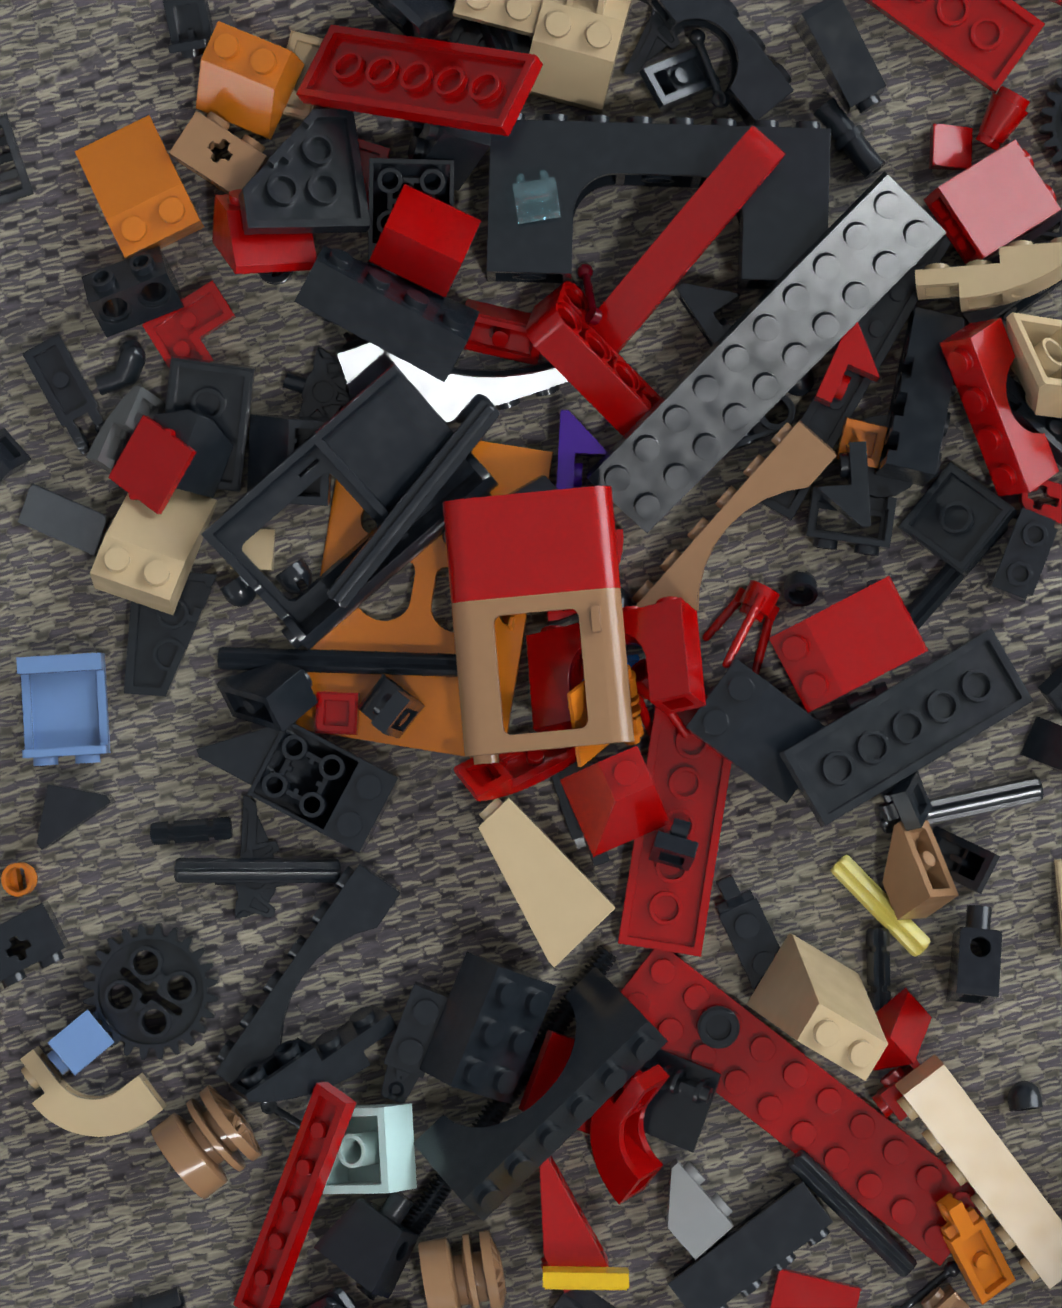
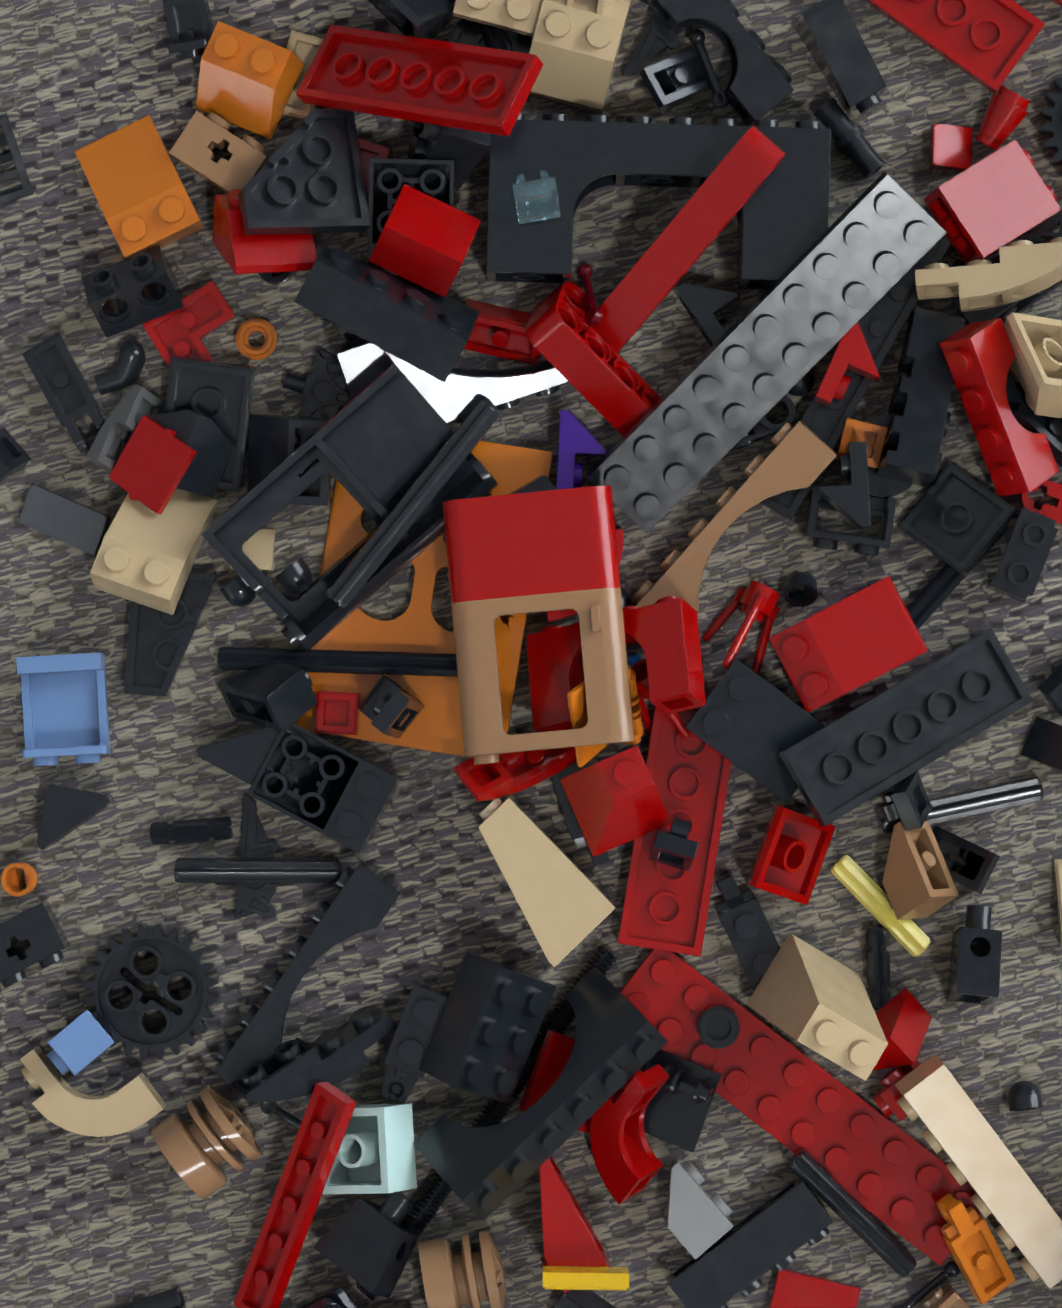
none -> orange plate [235,318,278,361]
none -> red slope [746,805,836,905]

